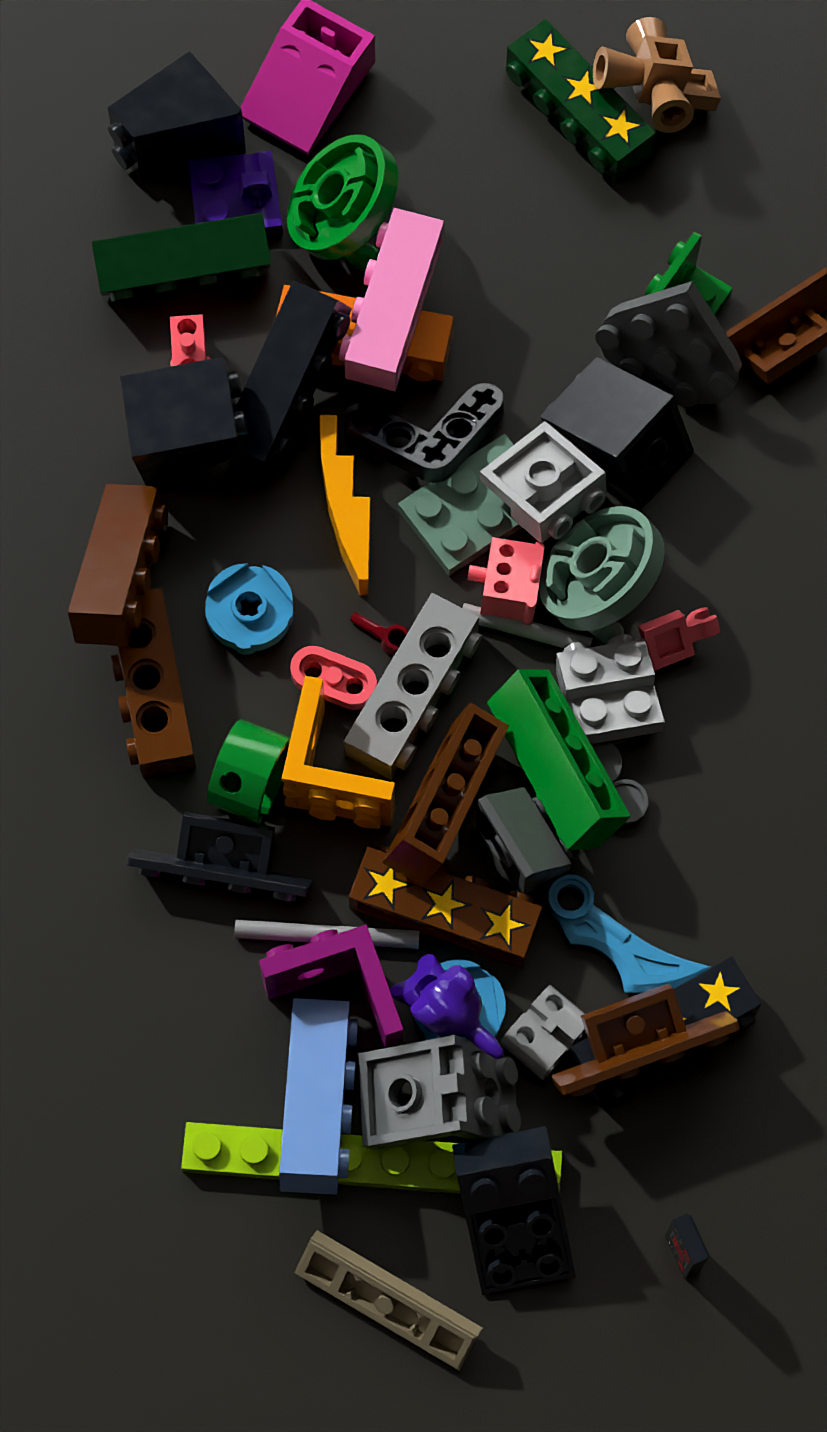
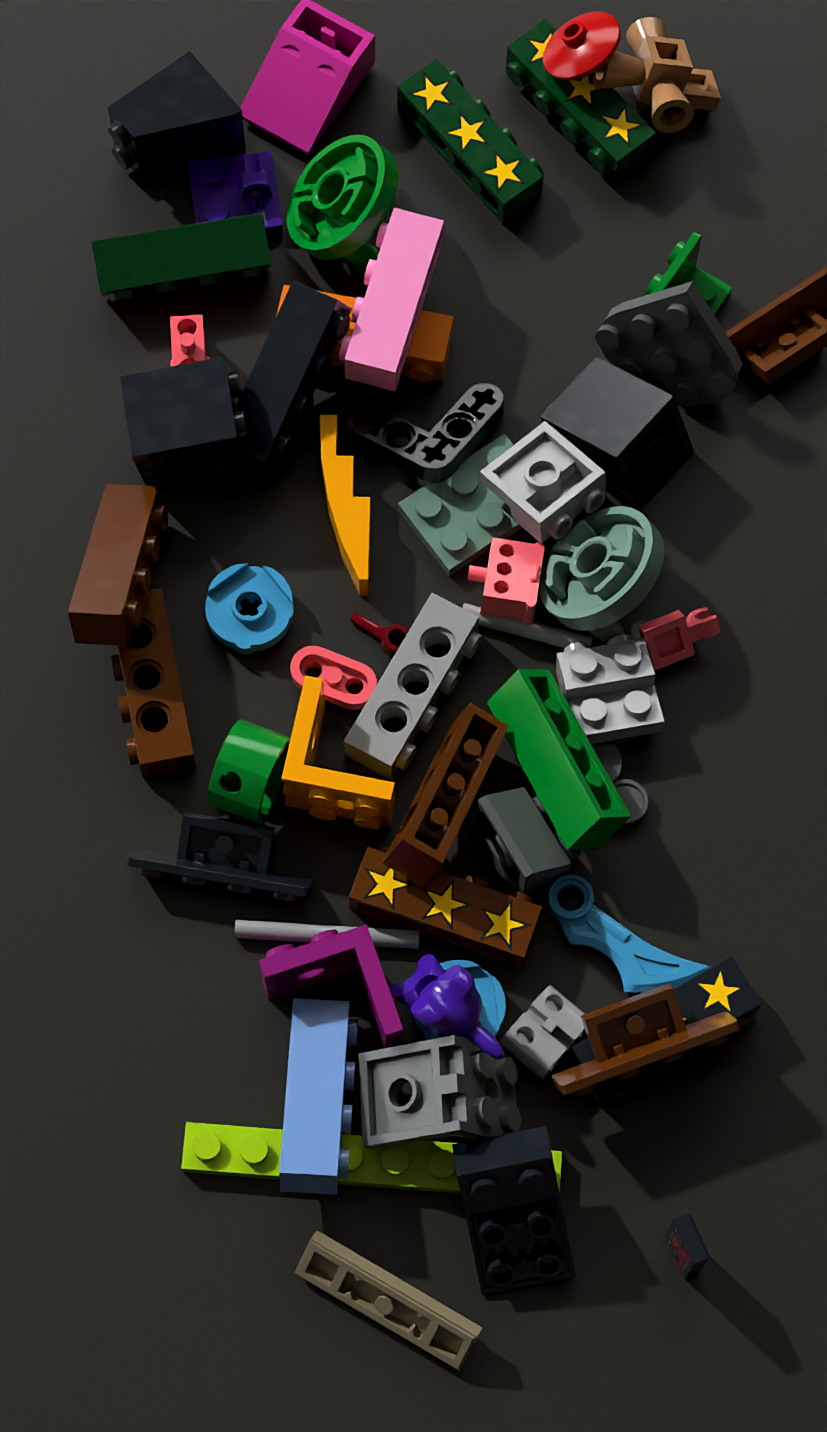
none -> dark green brick [397,59,544,225]
none -> red dish [543,11,621,81]

